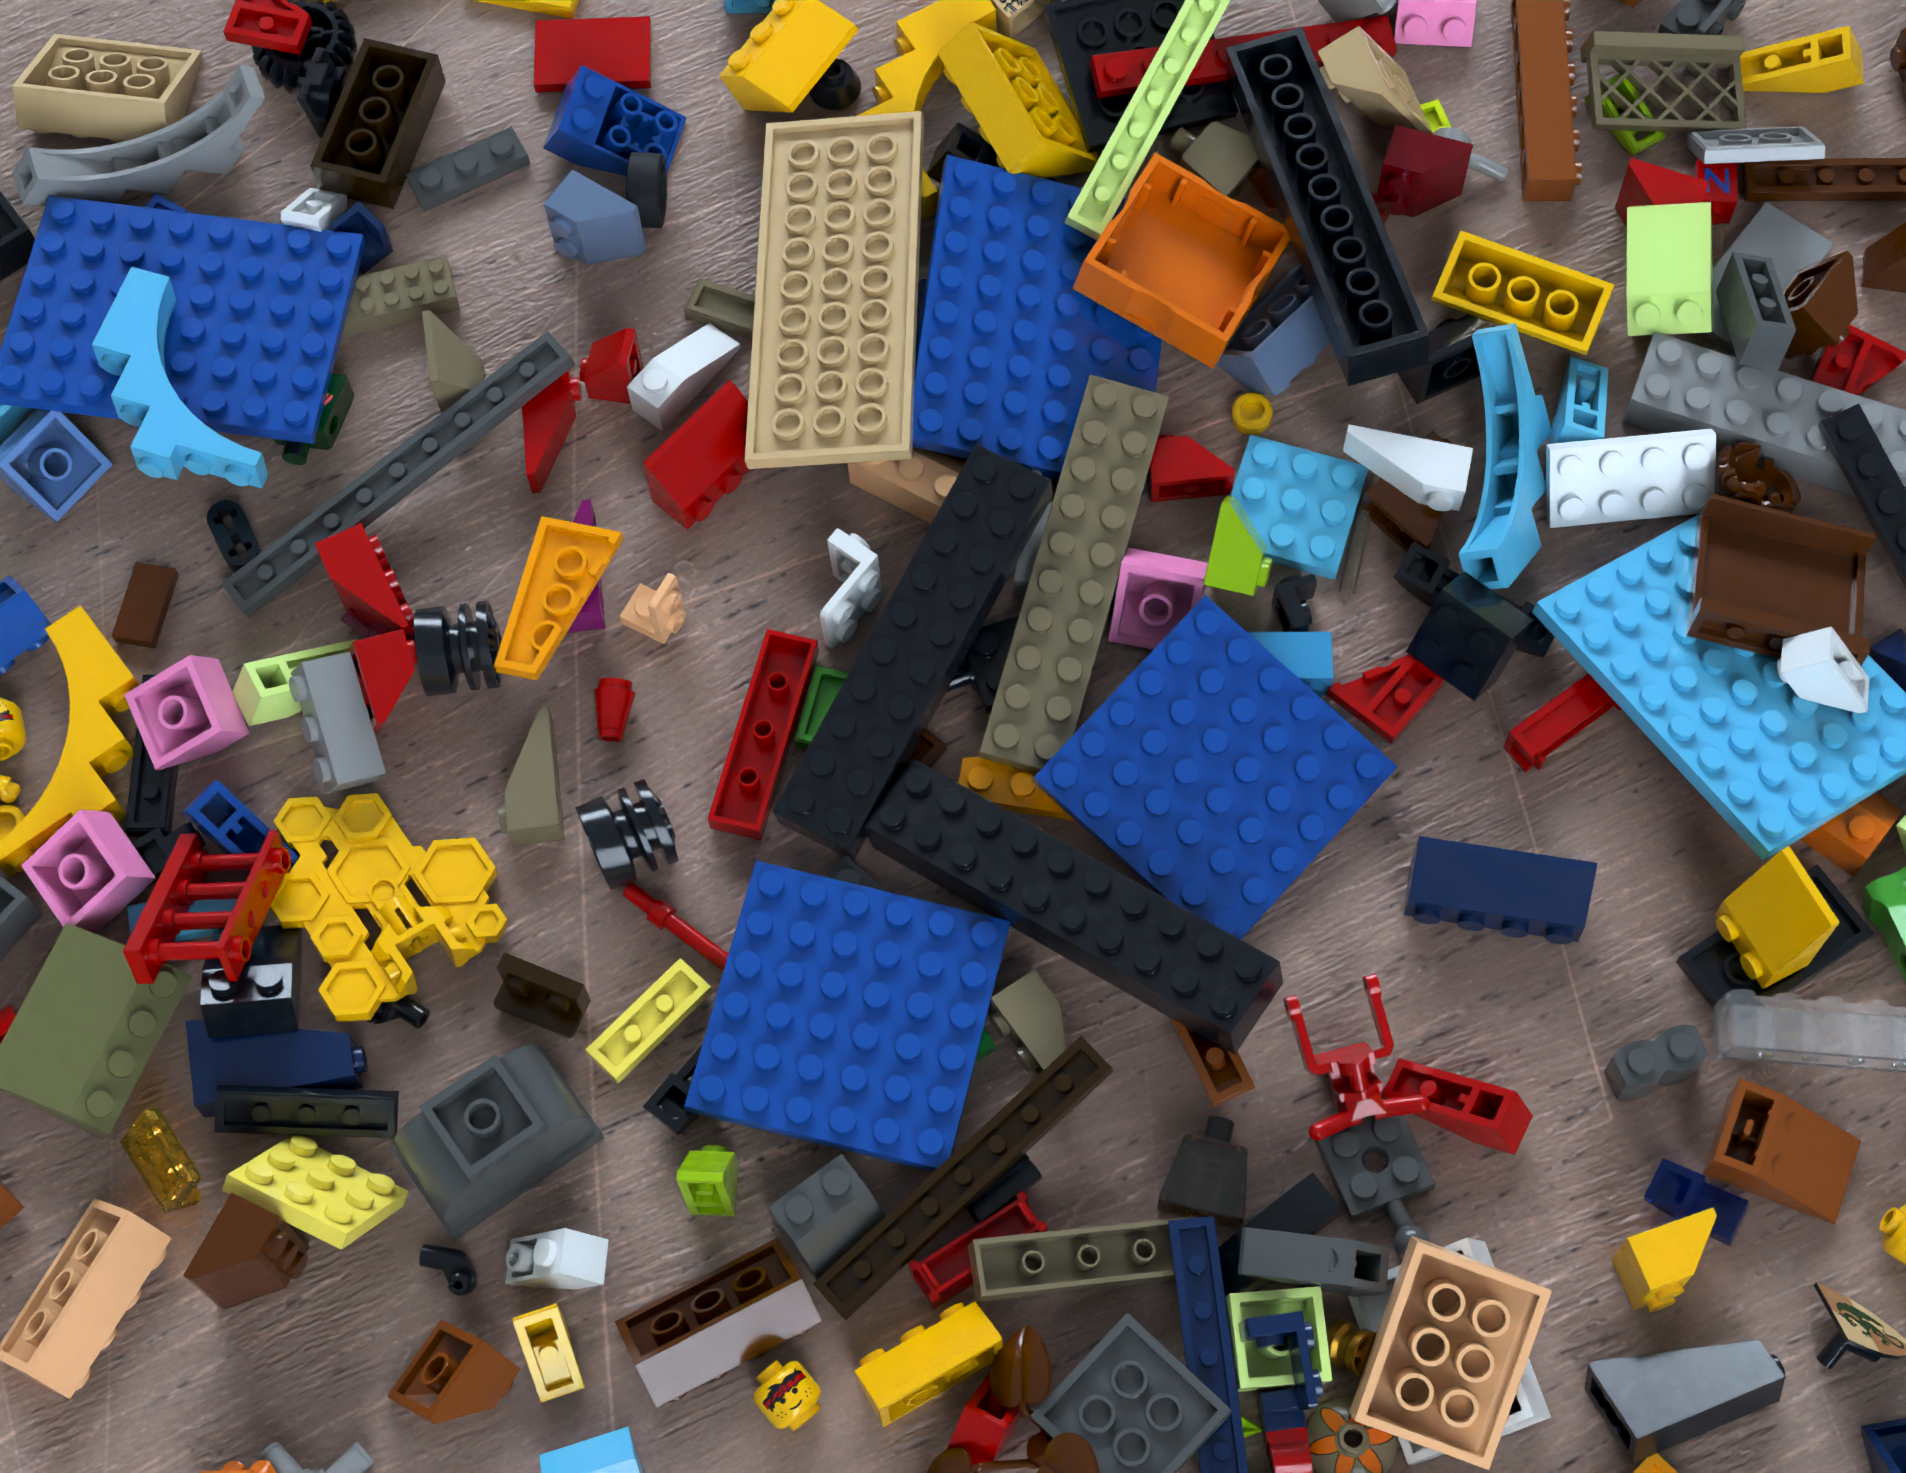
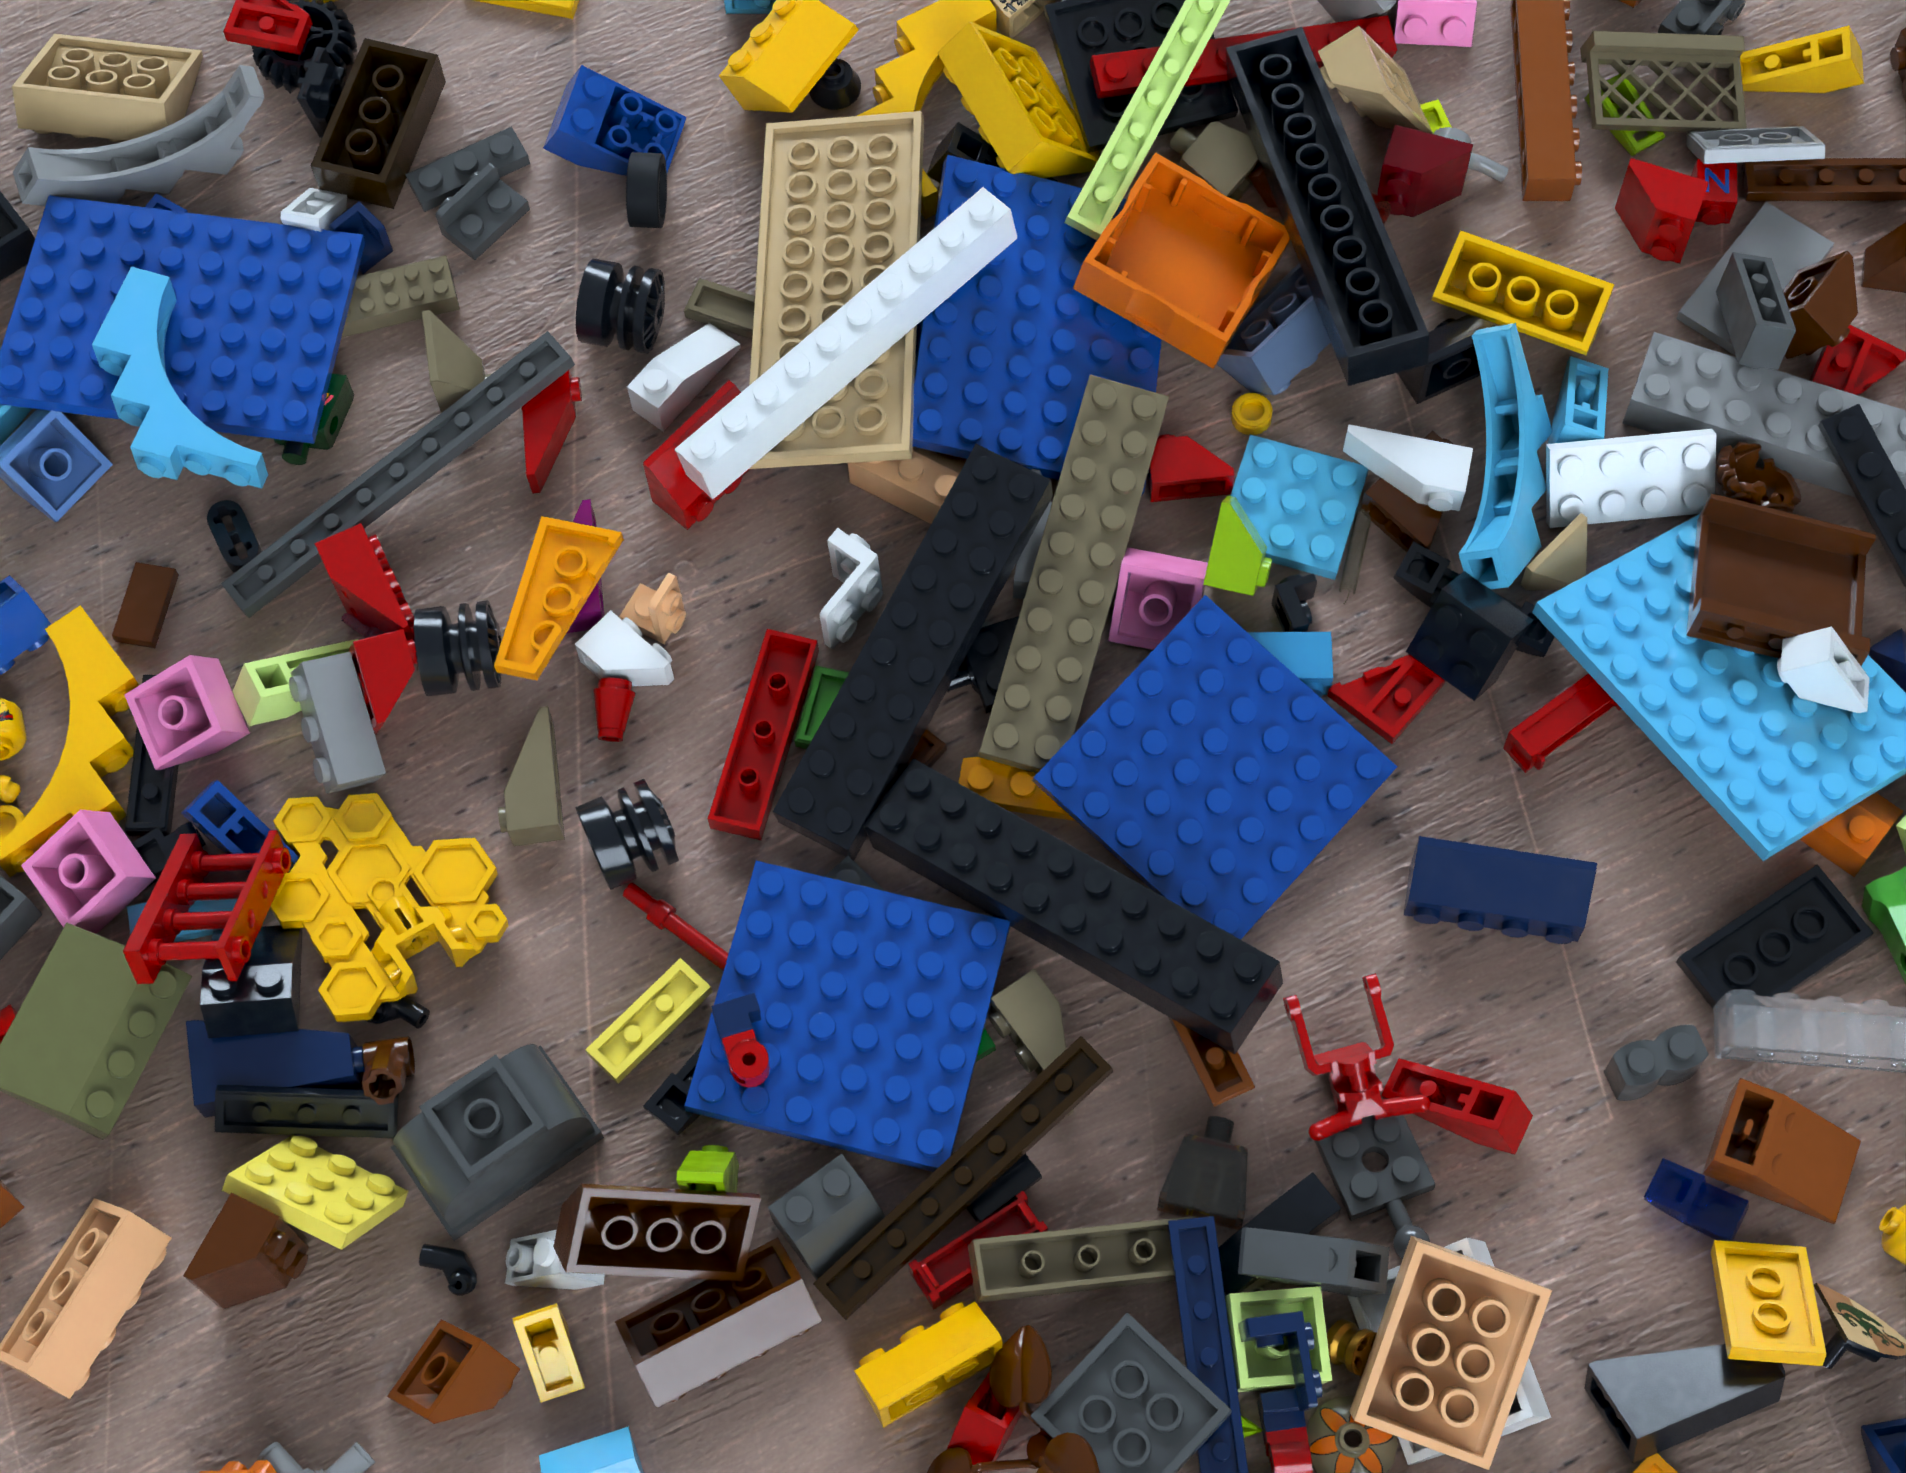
clear yellow bracket [120,1107,202,1213] -> none
dark brown bracket [493,952,591,1038] -> none
red tile [534,16,652,93] -> none
sand blue slope [544,169,647,265] -> none
red slope [579,328,644,404] -> none
yellow head [753,1359,822,1431] -> none
yellow slope [1611,1207,1717,1312] -> none
yellowish green slope [1626,202,1714,336] -> none
yellow slope [1715,846,1840,989] -> none
none -> reddish brown piece [362,1036,415,1105]
none -> dark grey bracket [435,163,530,260]
none -> reddish brown slope [553,1183,761,1281]
none -> white slope [575,610,674,686]
none -> black wheel [576,258,665,354]
none -> white brick [675,187,1017,499]
none -> leg [711,993,770,1088]
none -> tan slope [1520,513,1588,590]
none -> yellow plate [1711,1240,1827,1366]

